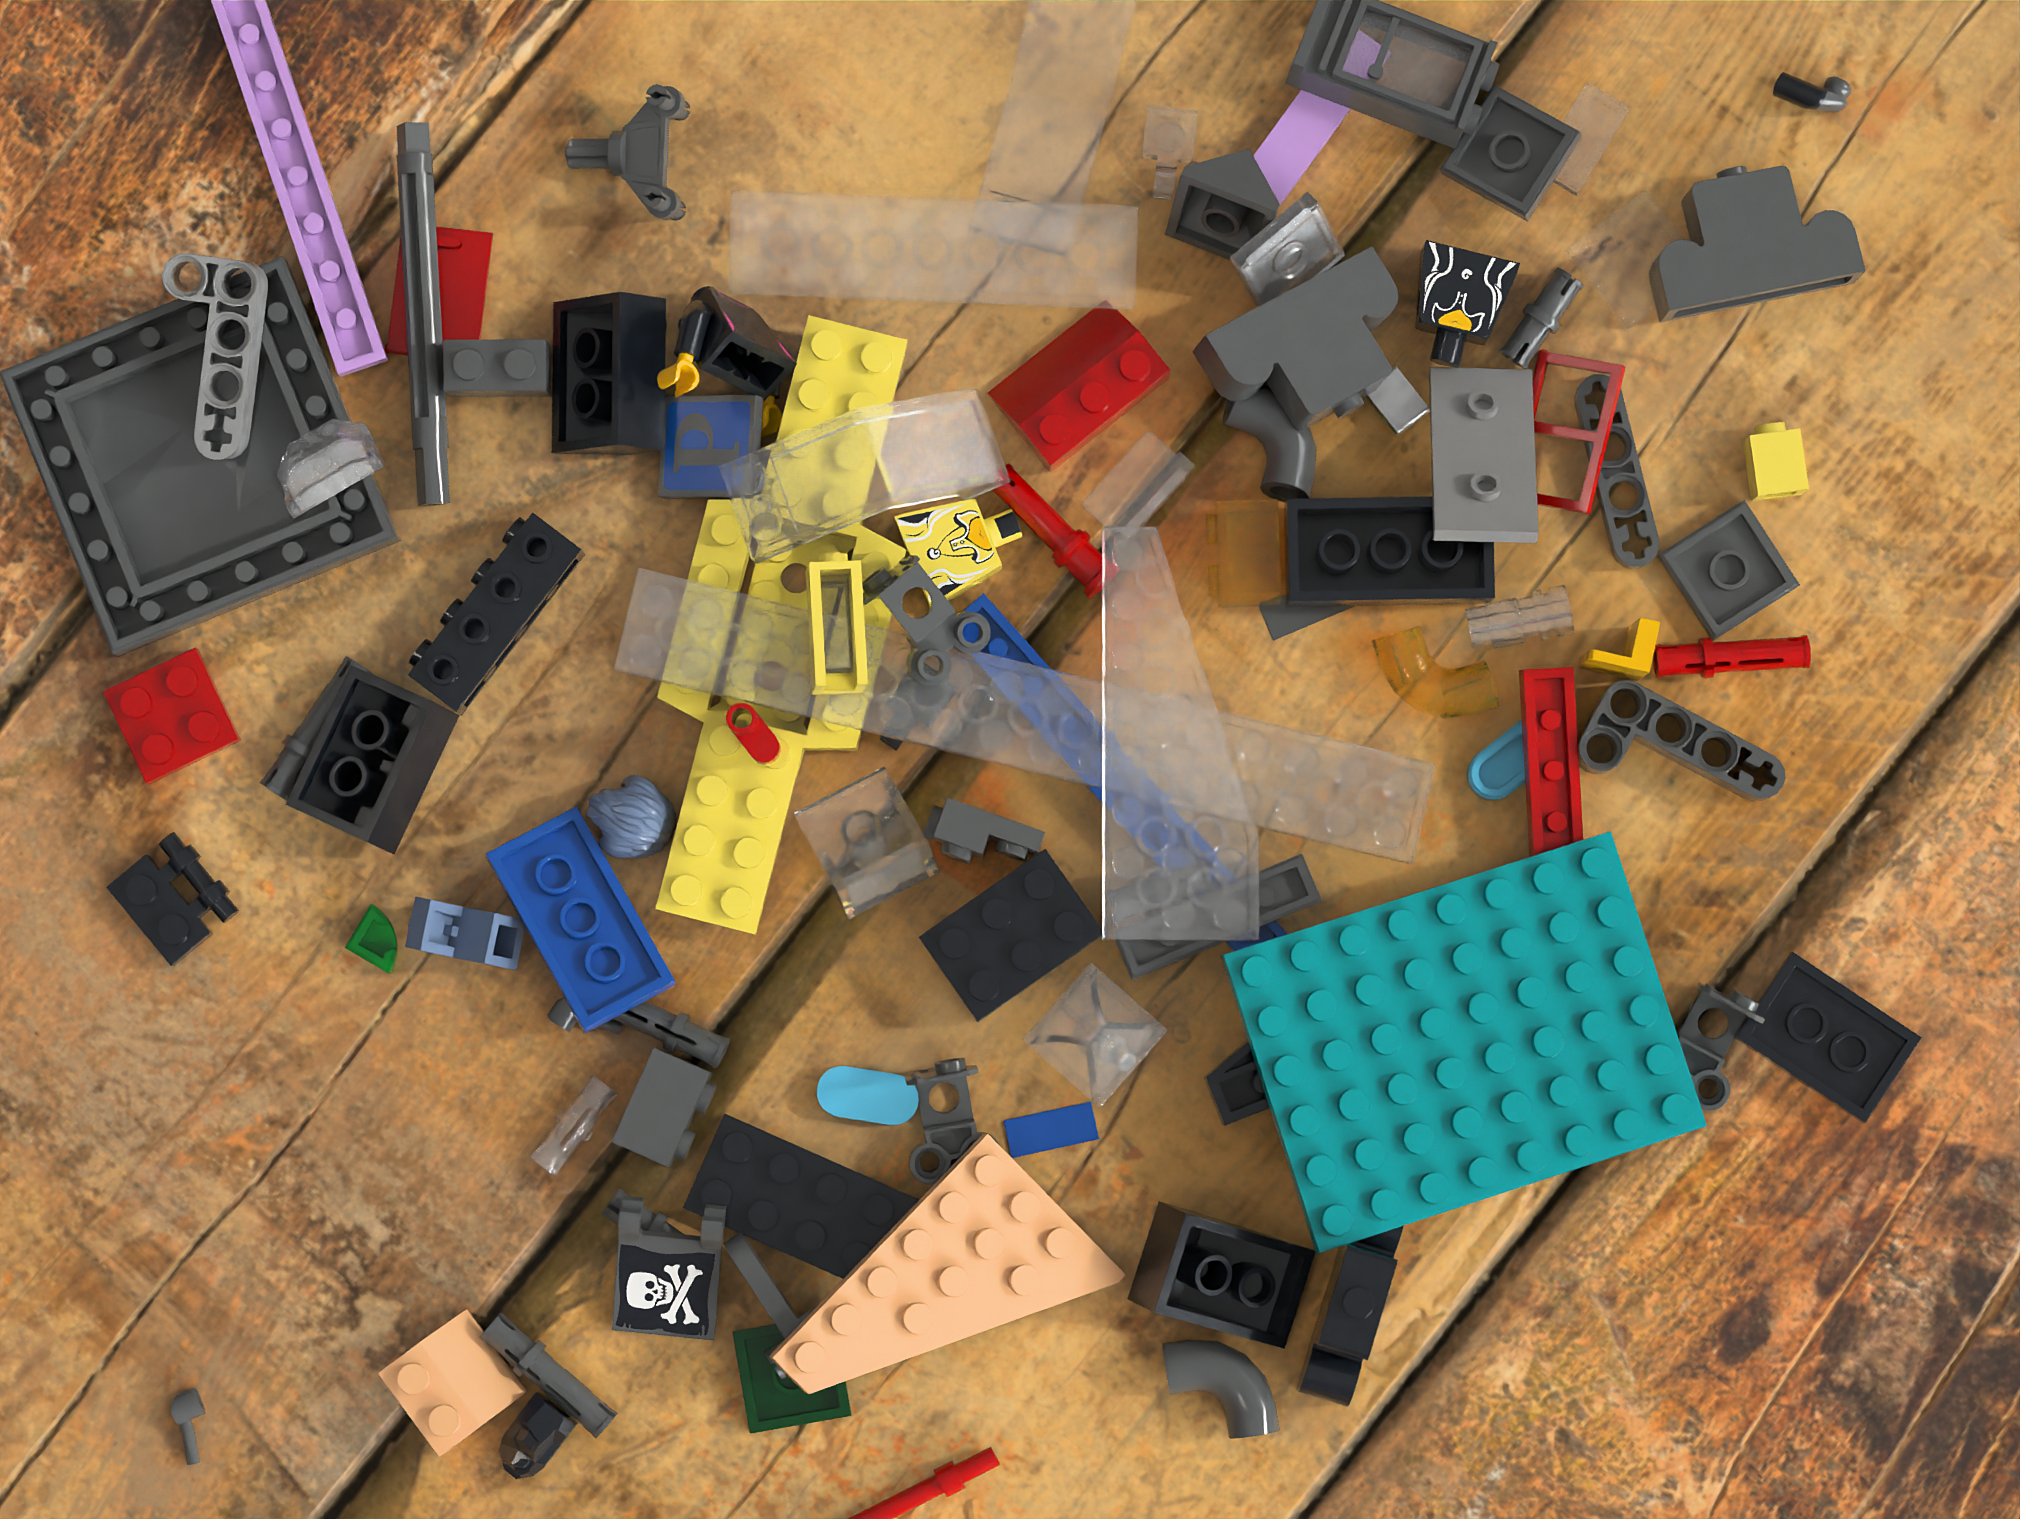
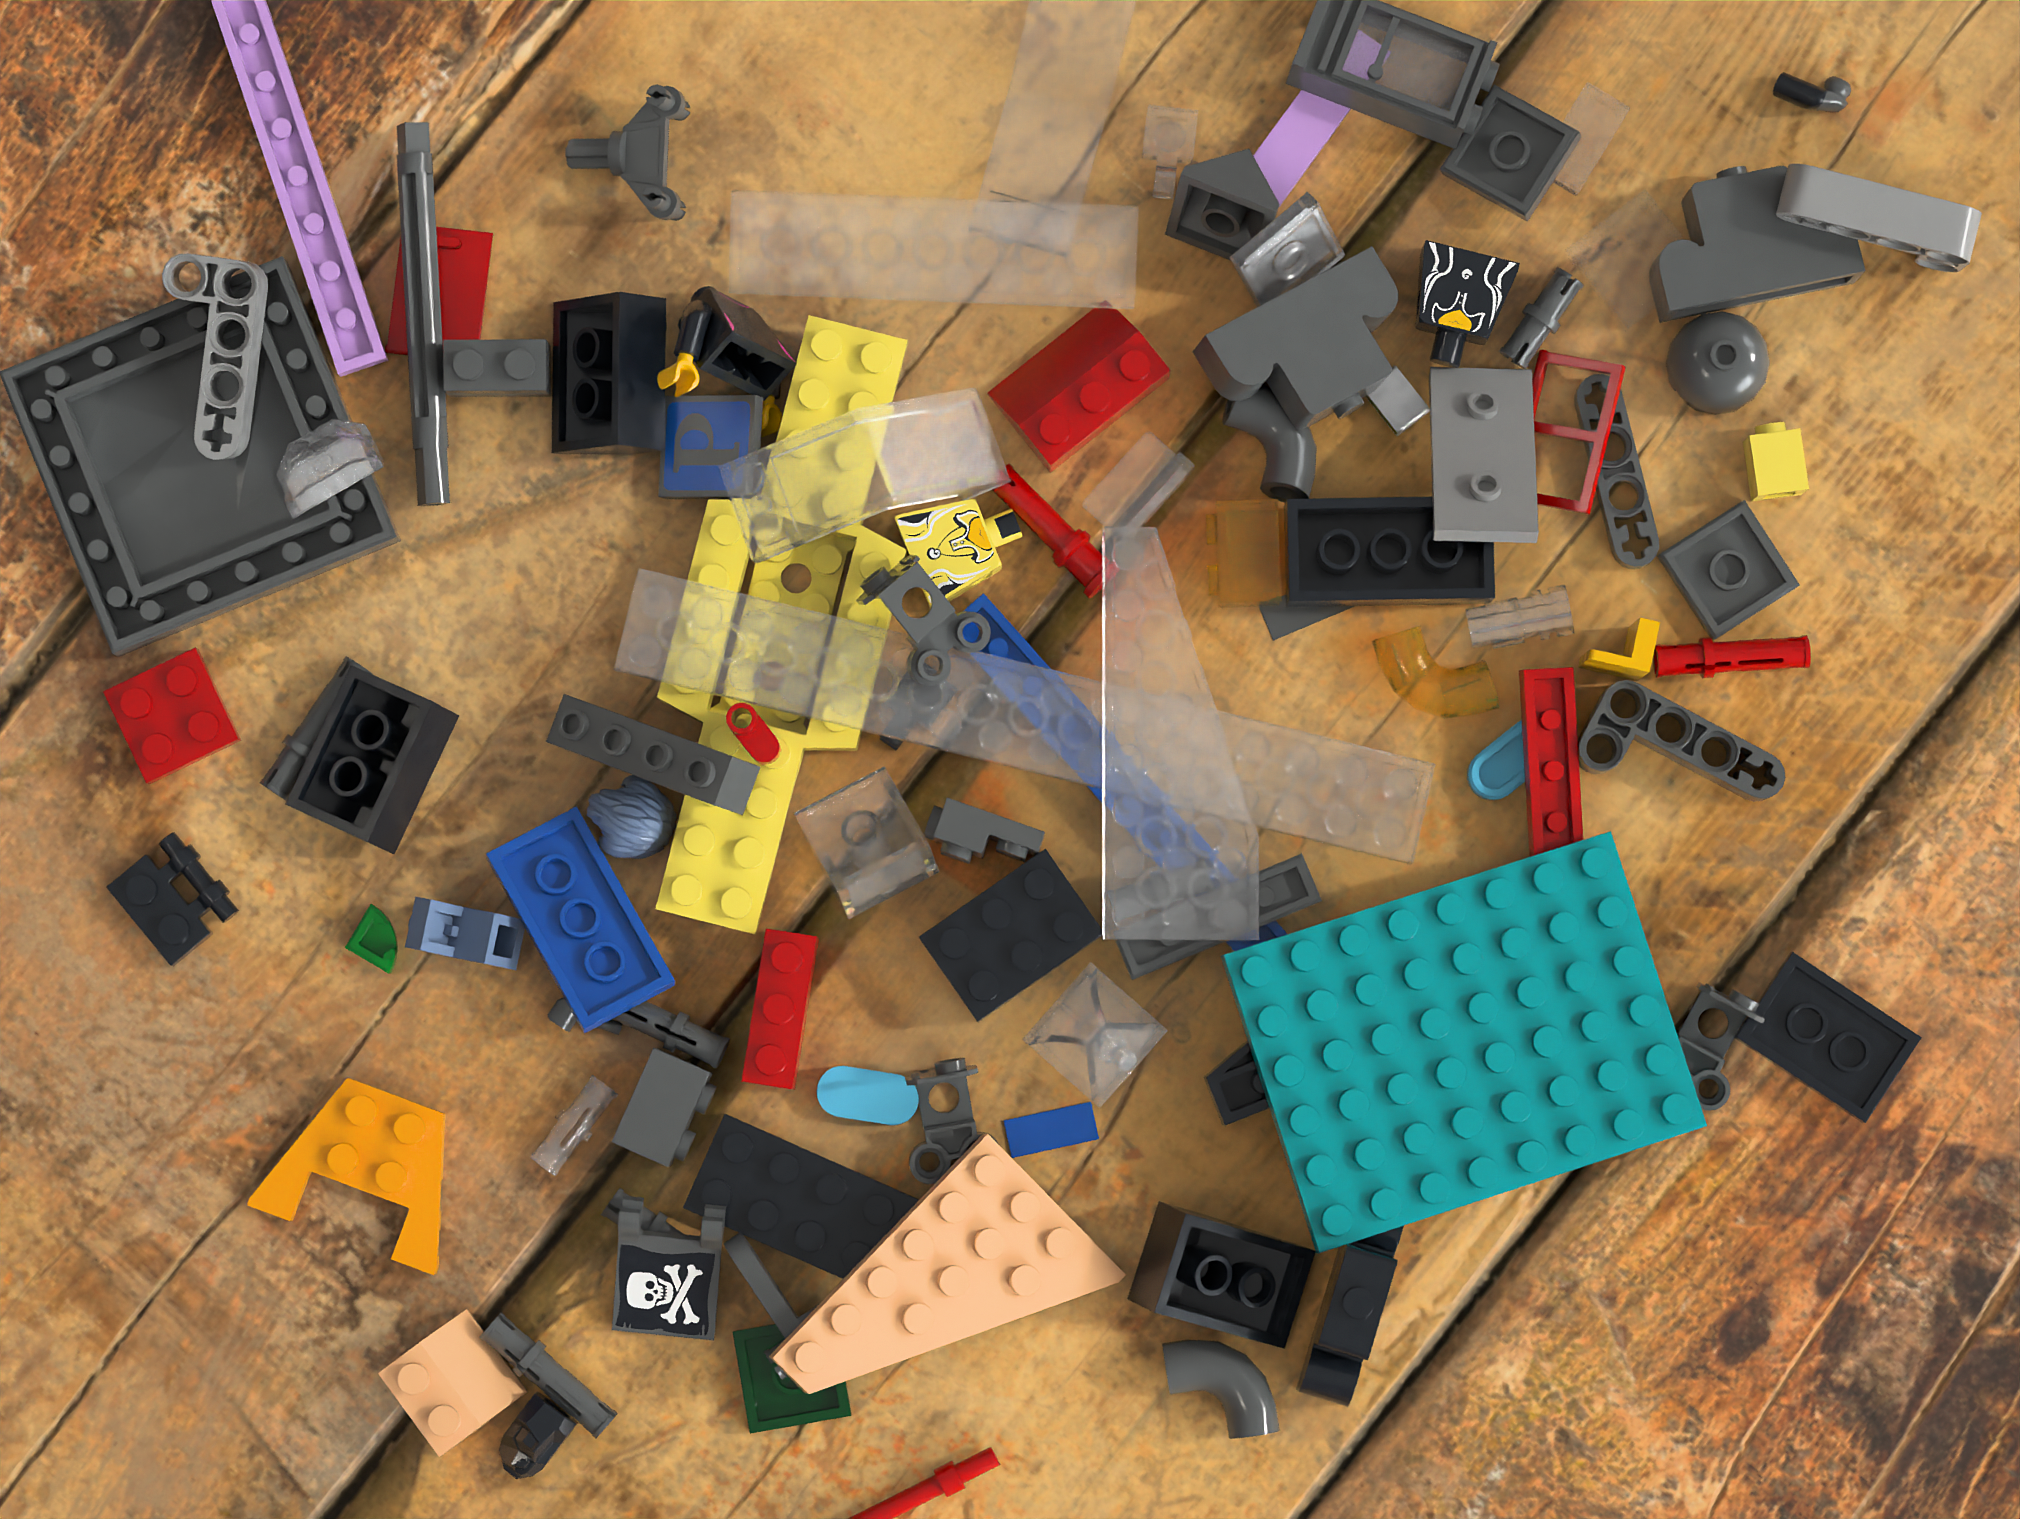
dark grey hand [171,1388,205,1465] -> none
black brick [408,512,585,716] -> none
light yellow window [805,553,868,695] -> none
none -> light orange wing [247,1078,445,1275]
none -> dark grey brick [546,694,760,815]
none -> red brick [741,928,819,1090]
none -> dark grey cylinder [1666,311,1770,415]
none -> light grey beam [1776,164,1982,272]

